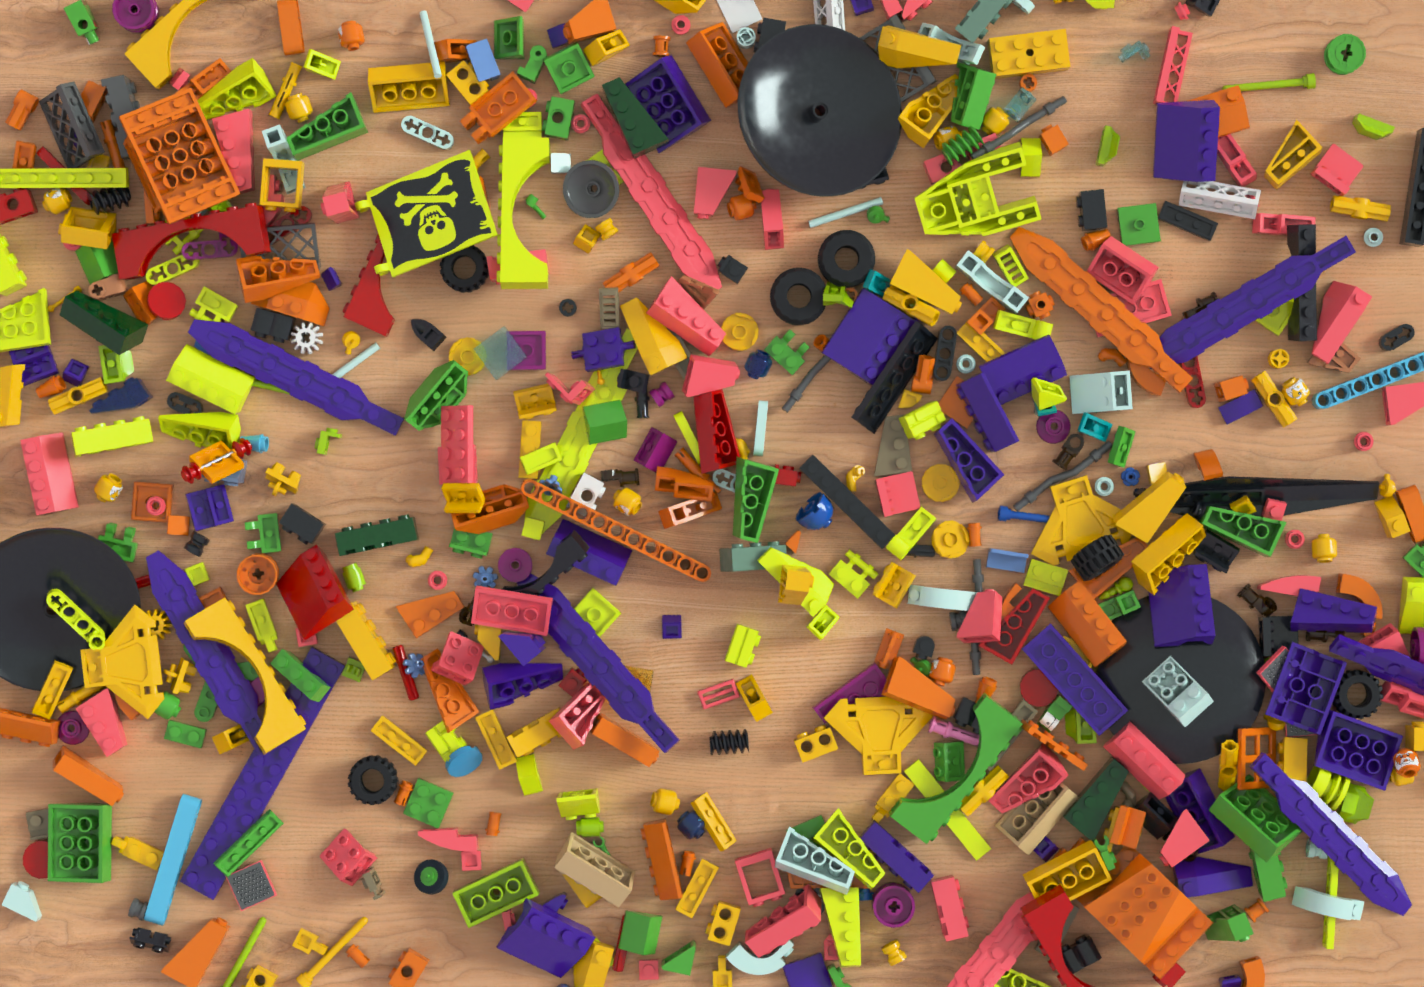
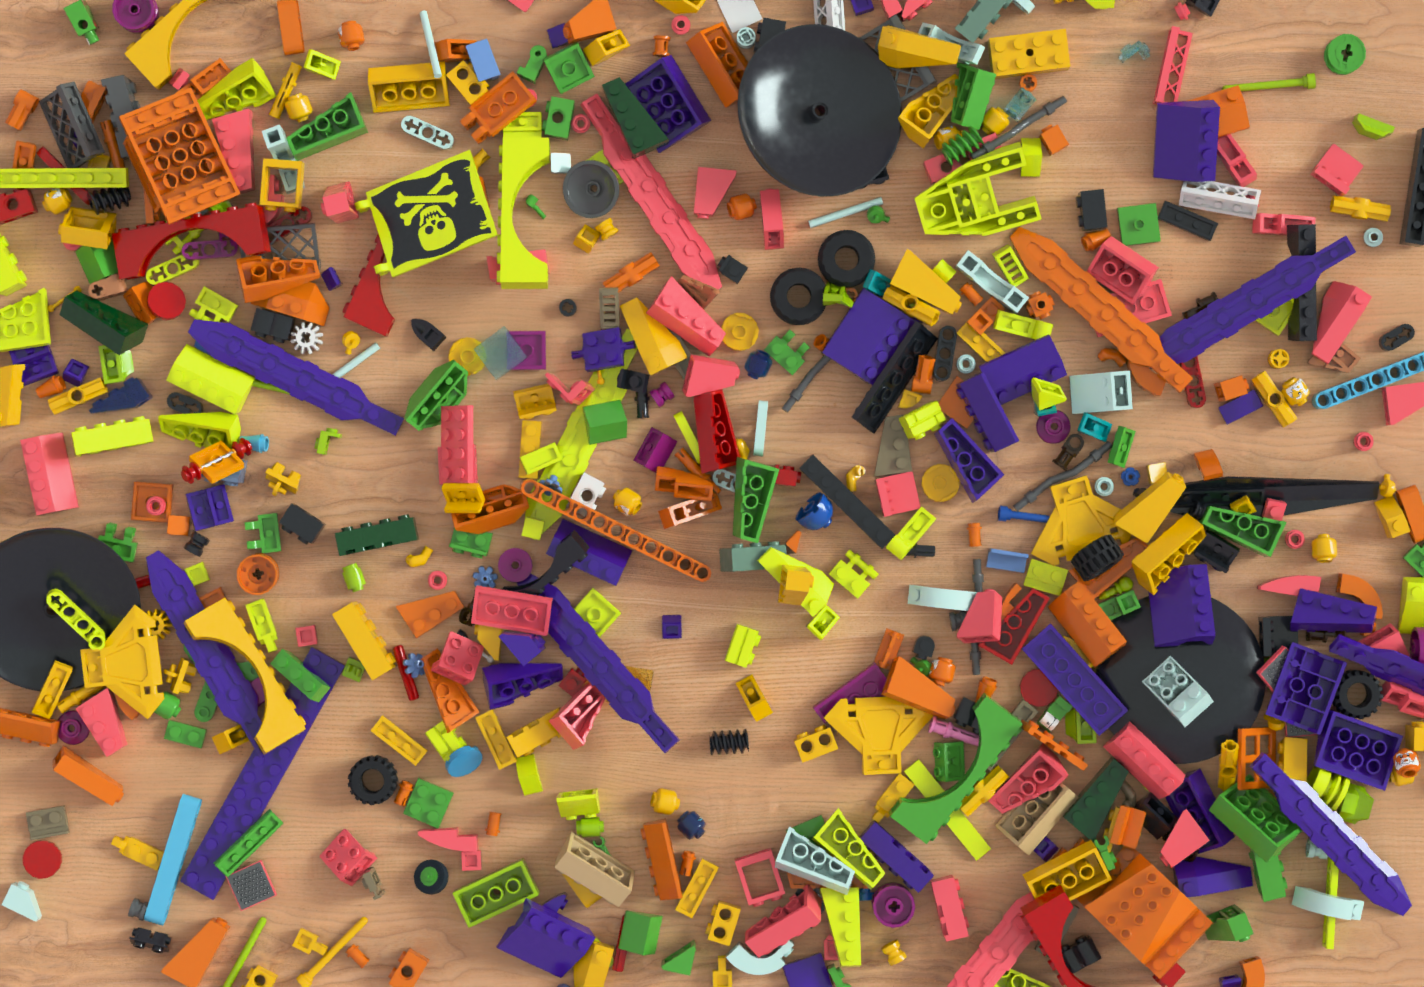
bright green slope [48,803,112,883] -> none
yellow head [94,473,123,503] -> none
red slope [276,544,354,640] -> none
black tyre [440,245,489,293] -> none
bright green slope [494,16,524,59] -> none
coral plate [502,909,516,931] -> none
orange slope [590,712,659,767] -> none
dark brown connector [601,468,640,487] -> none
coral plate [639,959,659,980] -> none
yellow plate [691,792,737,852] -> none
coral tile [697,679,740,709] -> none
orange plate [735,166,764,203] -> none
yellow bracket [872,562,916,609] -> none
yellow tile [931,520,970,559] -> none
yellow wheel [973,240,995,263] -> none
lime slope [1096,125,1120,167] -> none
dark brown connector [1237,584,1277,617] -> none
orange bush [1244,897,1269,923] -> none
yellow wedge [1264,120,1322,190] -> none

